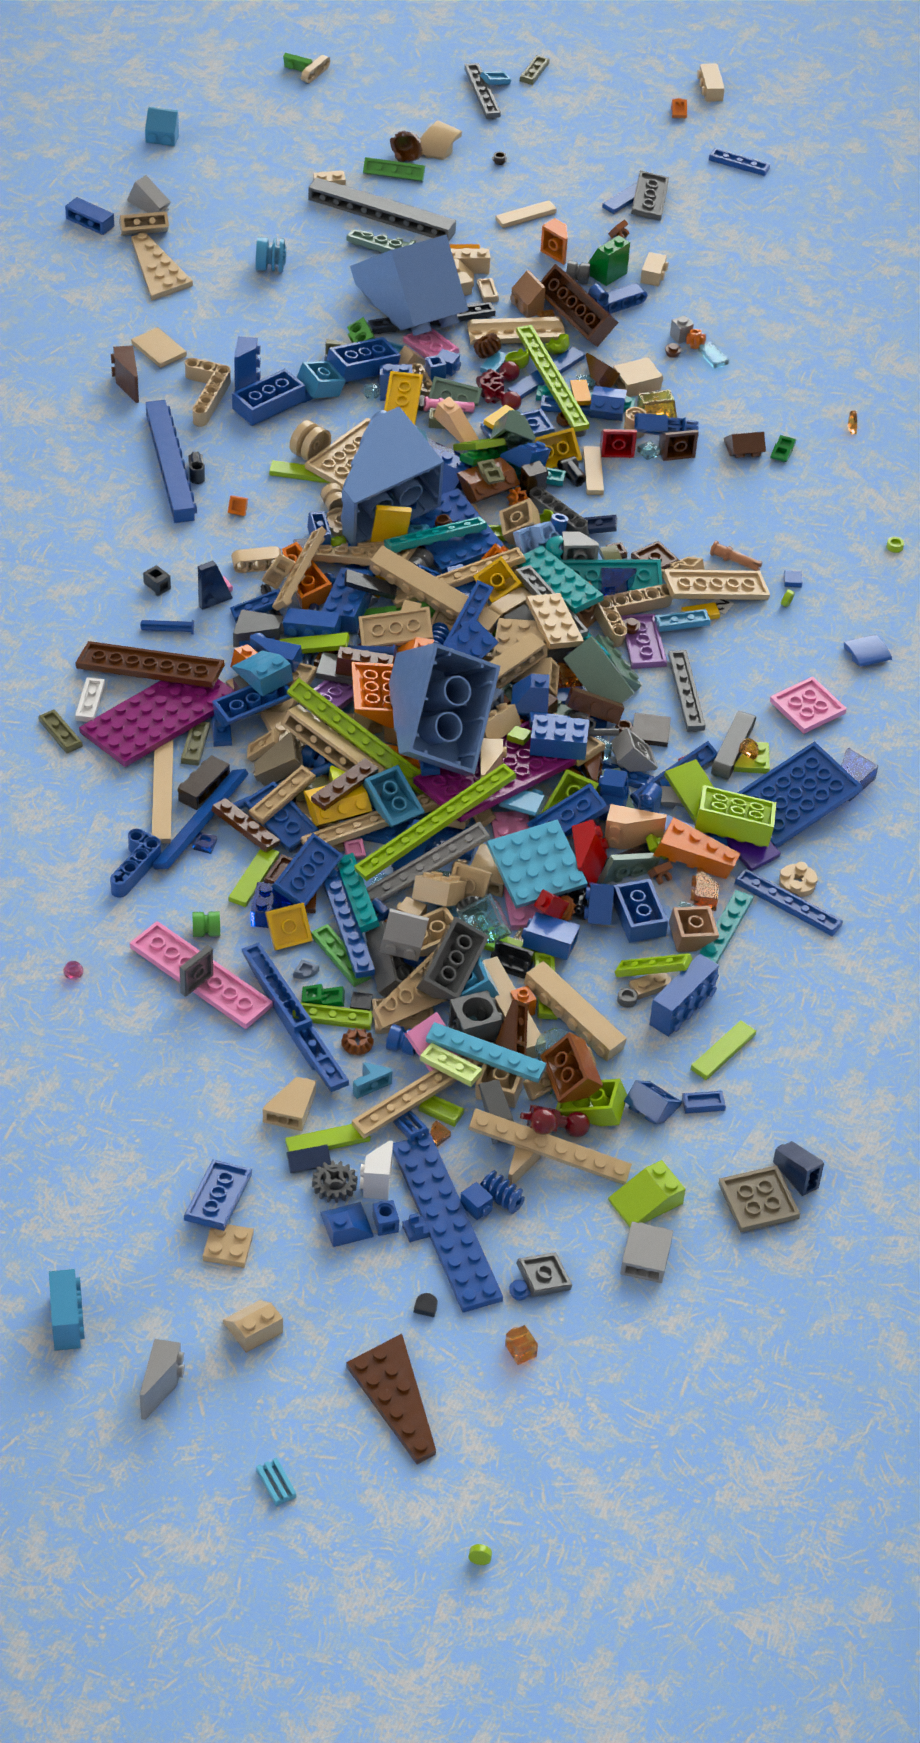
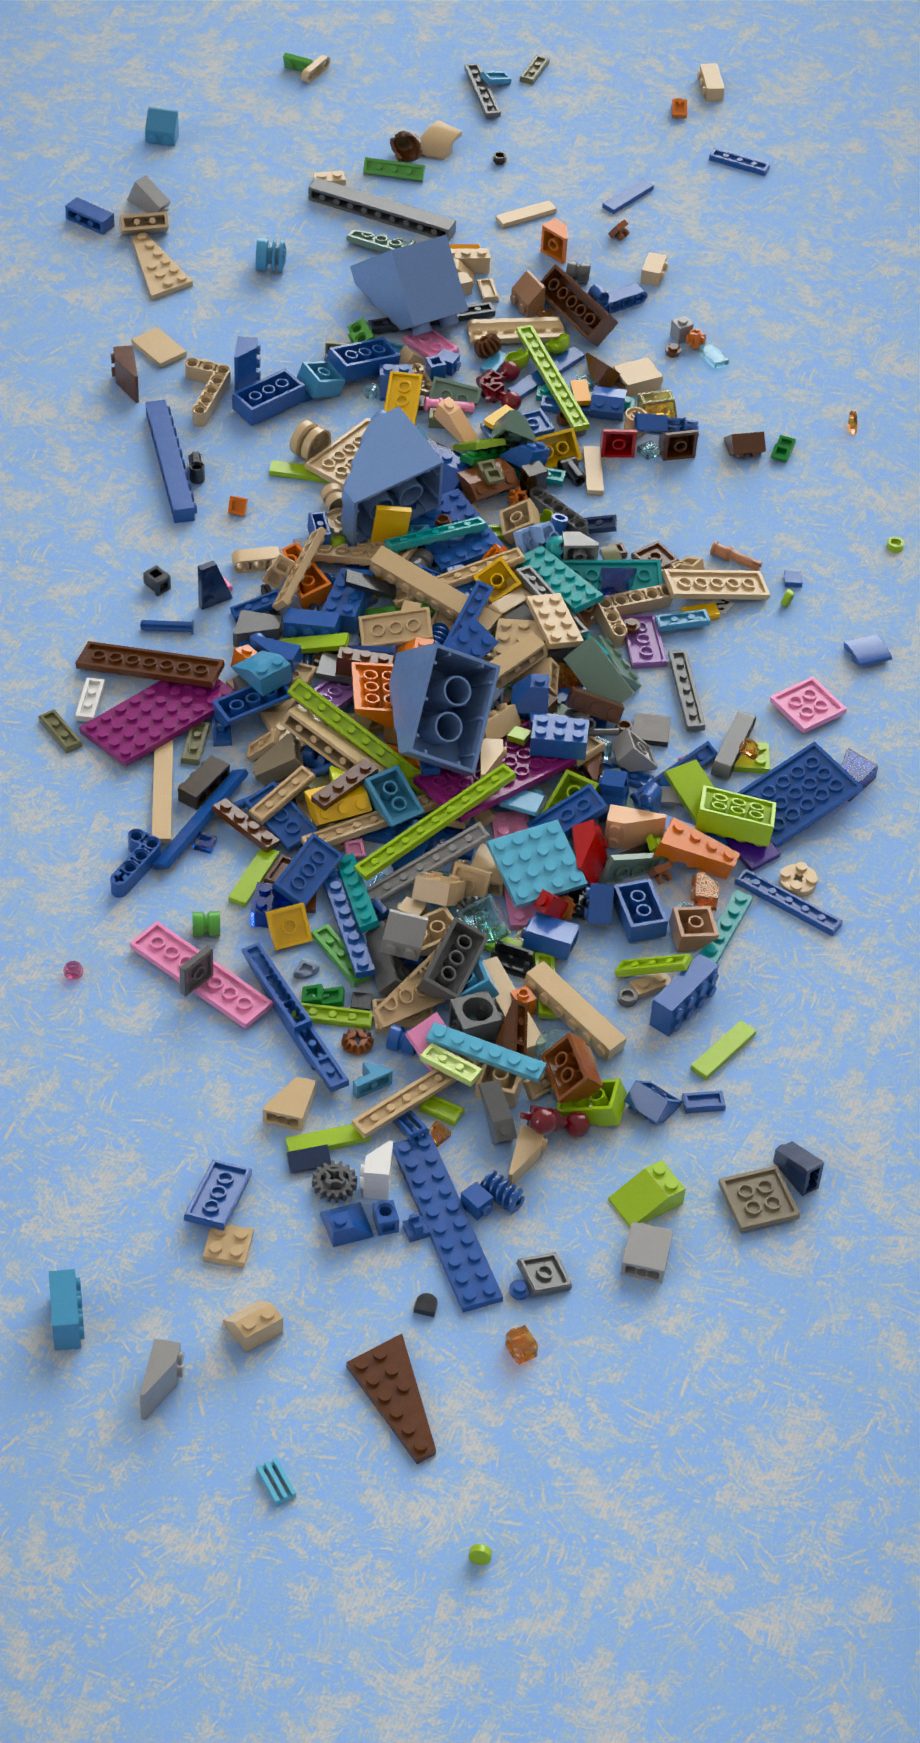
tan plate [468,1108,632,1185] -> none
green slope [588,236,630,286] -> none
tile [631,170,669,221] -> none

